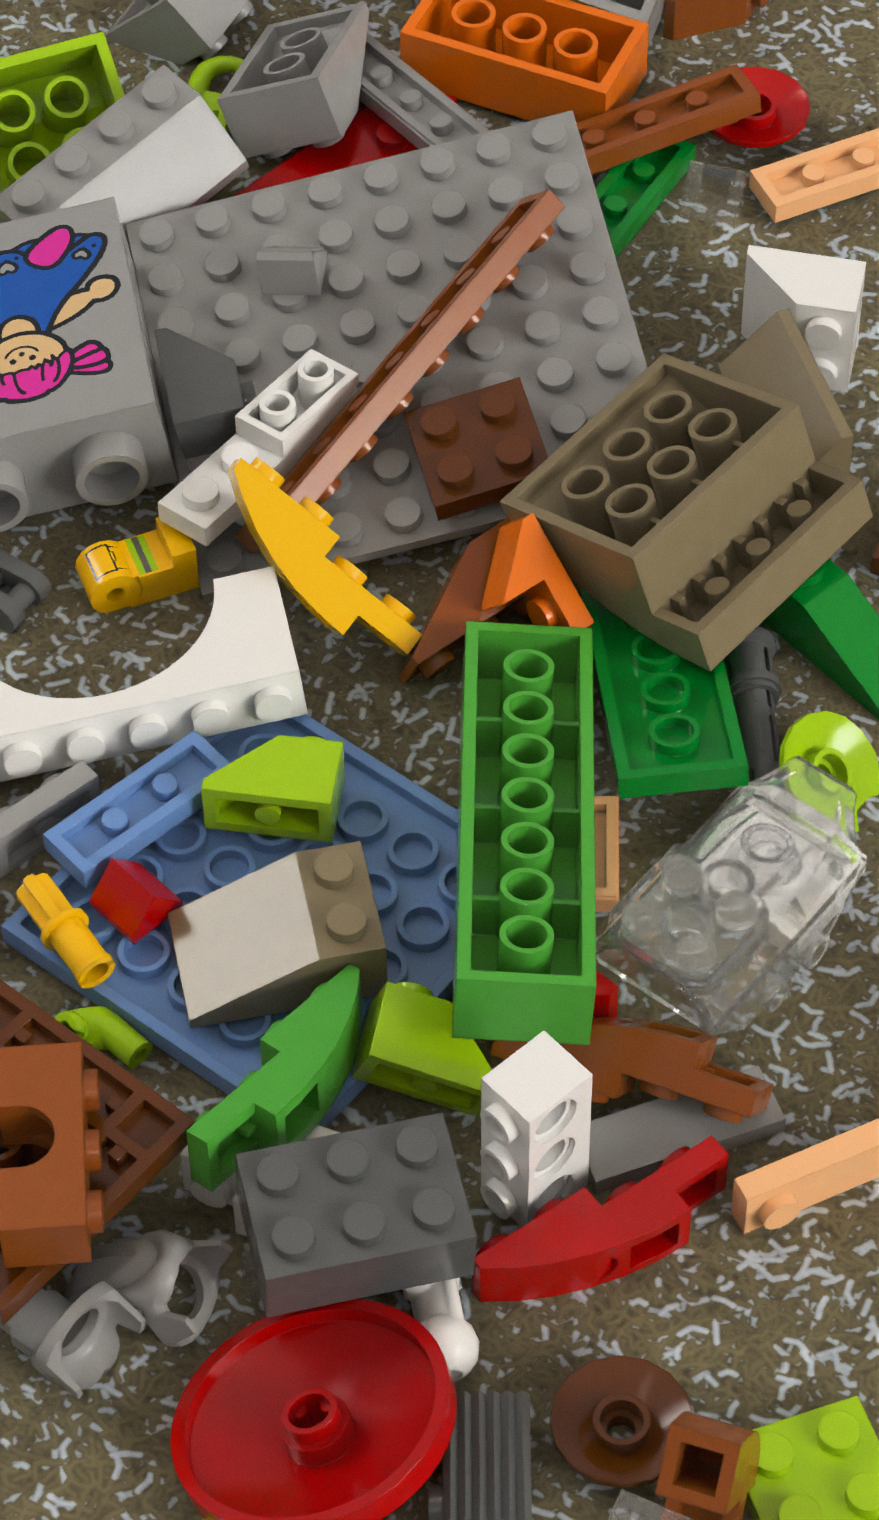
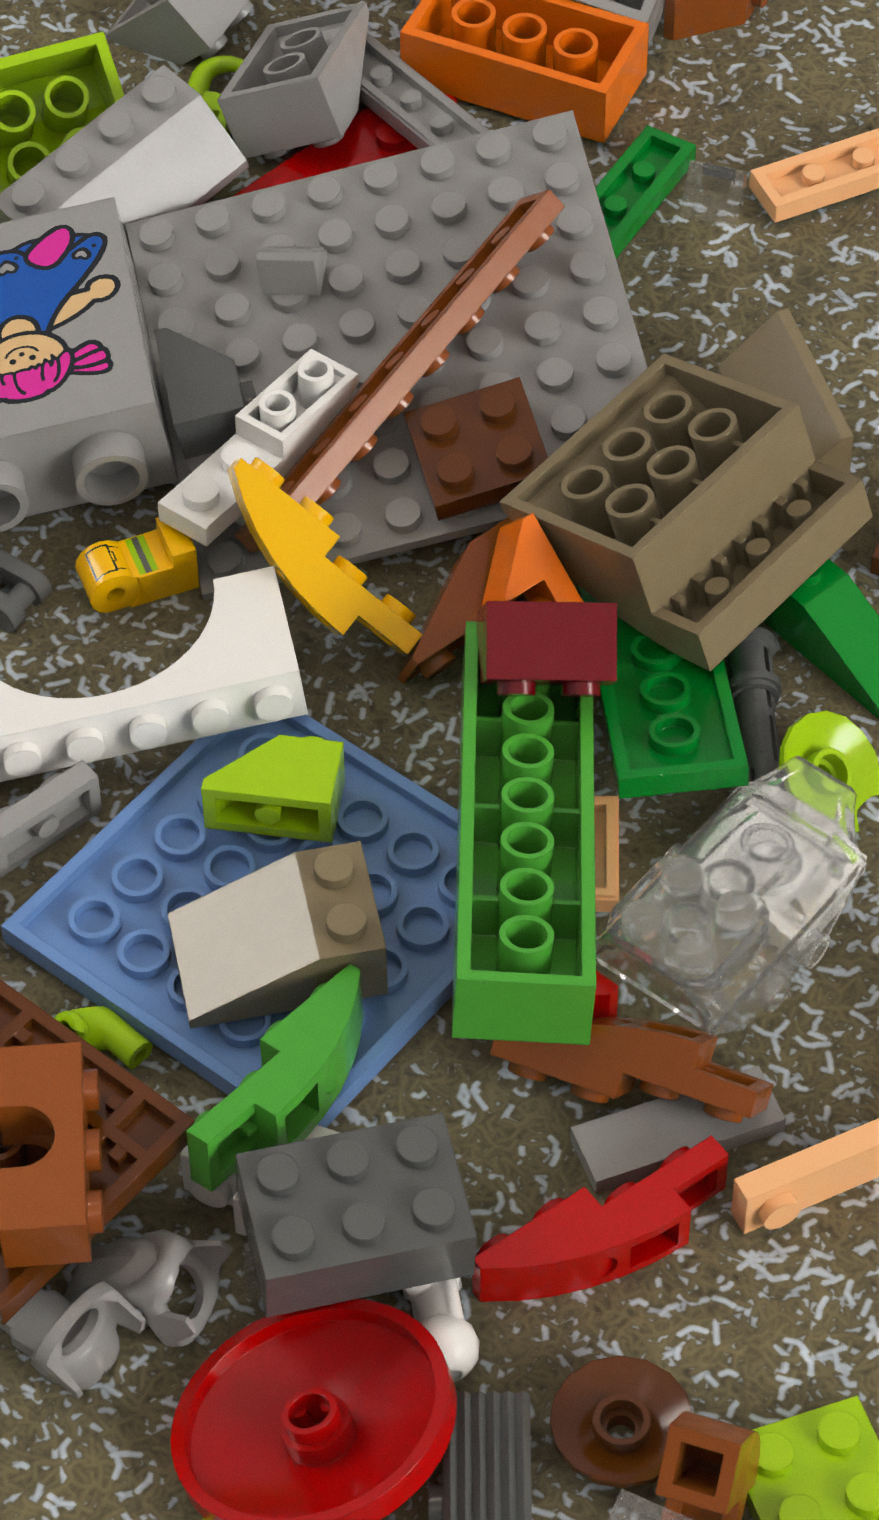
yellow axle [16,873,116,989] -> none
medium blue plate [43,730,230,889] -> none
red slope [90,858,183,944] -> none
lime slope [352,981,492,1116] -> none
white brick [480,1031,593,1227] -> none
dark orange plate [577,64,762,175] -> none
red dish [710,66,810,148] -> none
white slope [741,245,866,392] -> none
none -> dark red slope [477,601,617,697]

